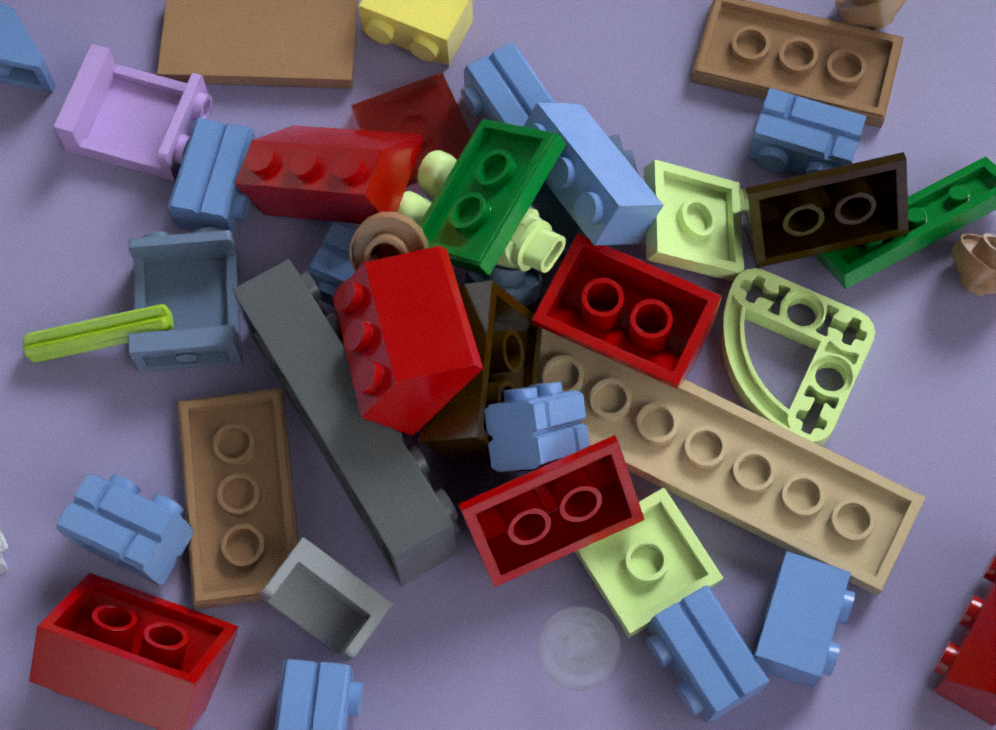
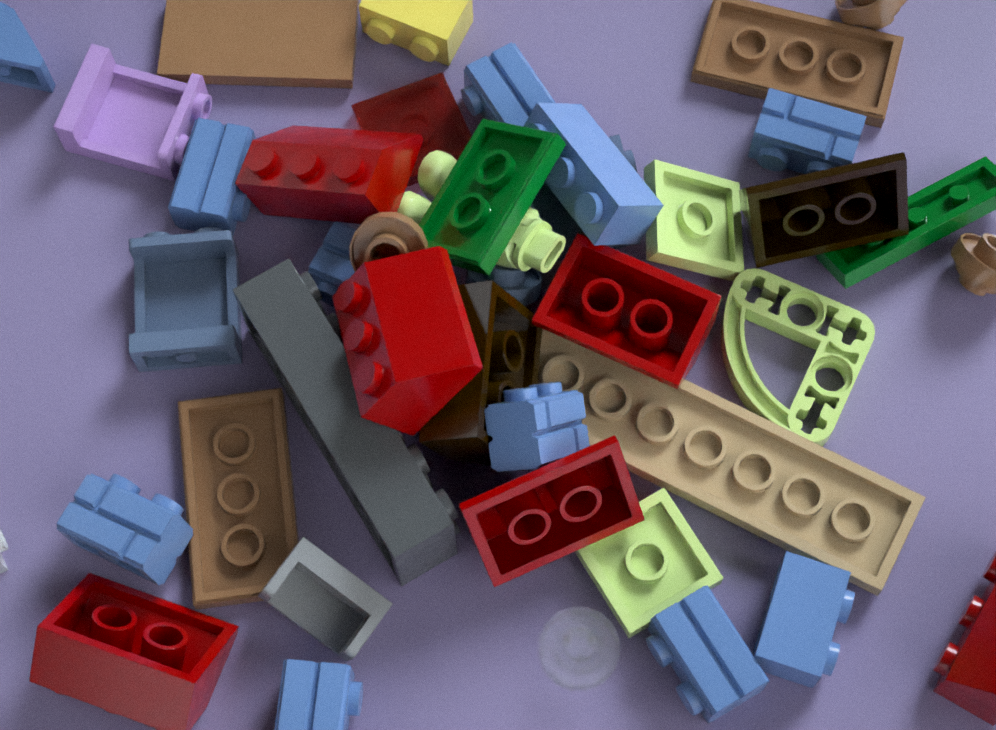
lime axle [23,304,174,363] -> none

